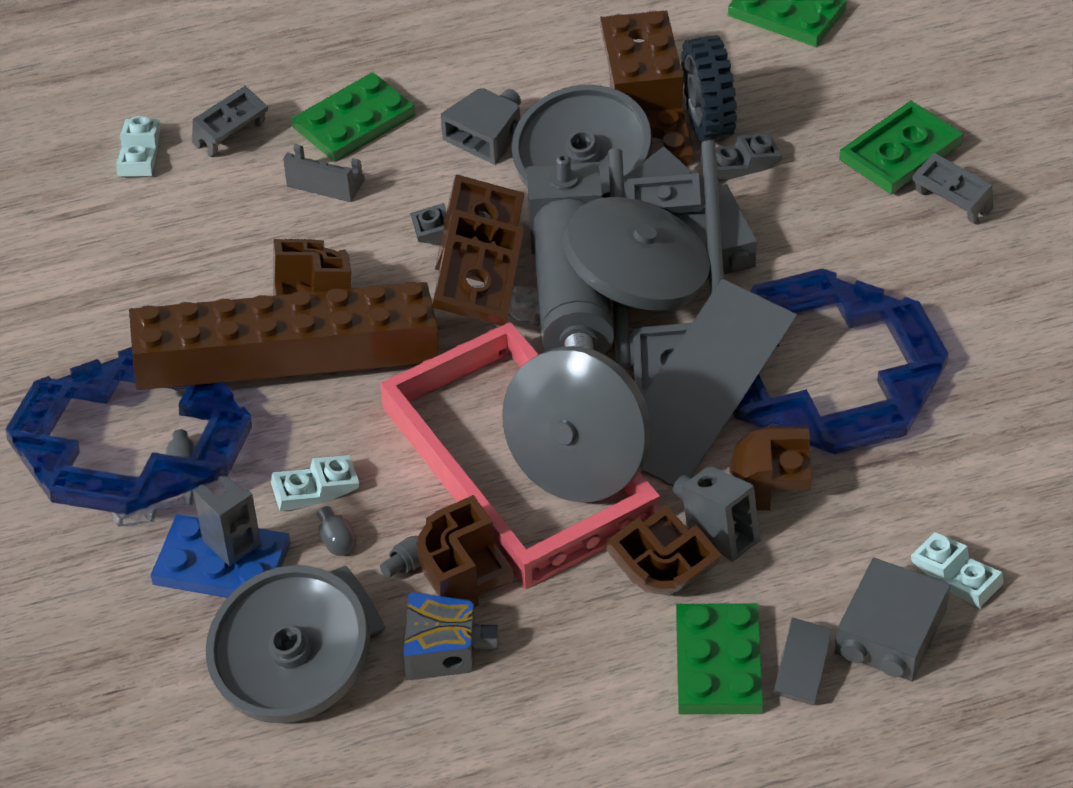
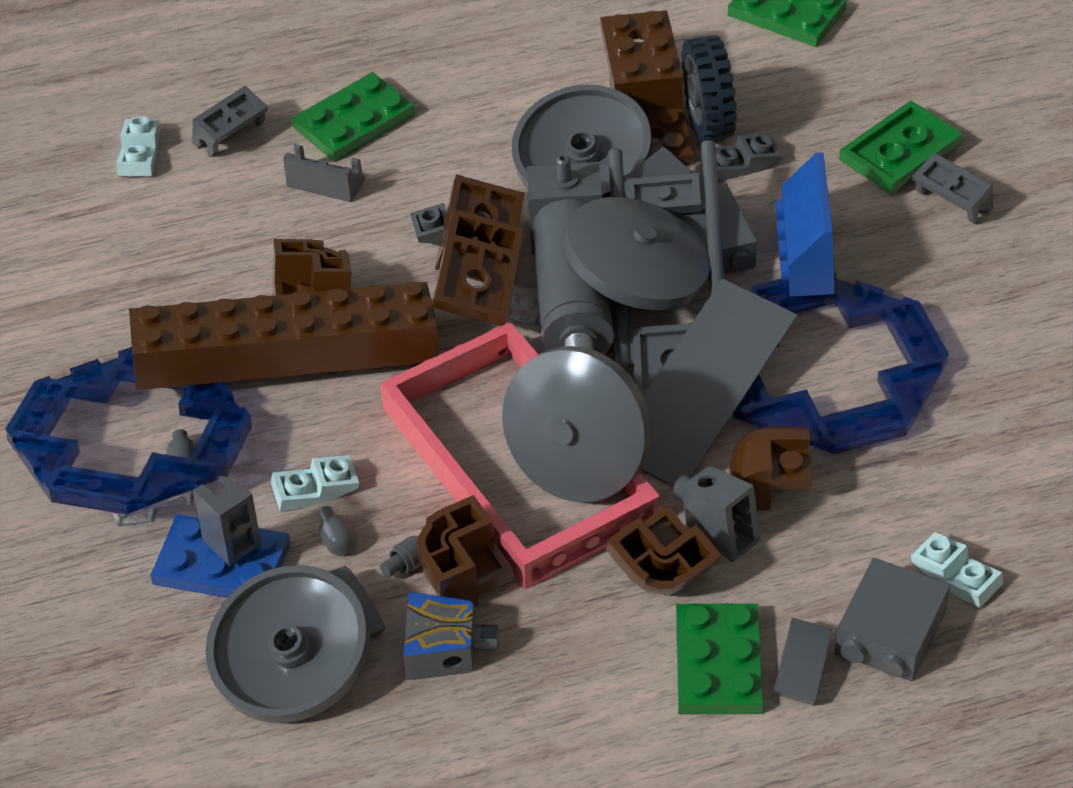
dark grey torso [441,88,521,165] -> none
none -> blue slope [775,152,834,297]

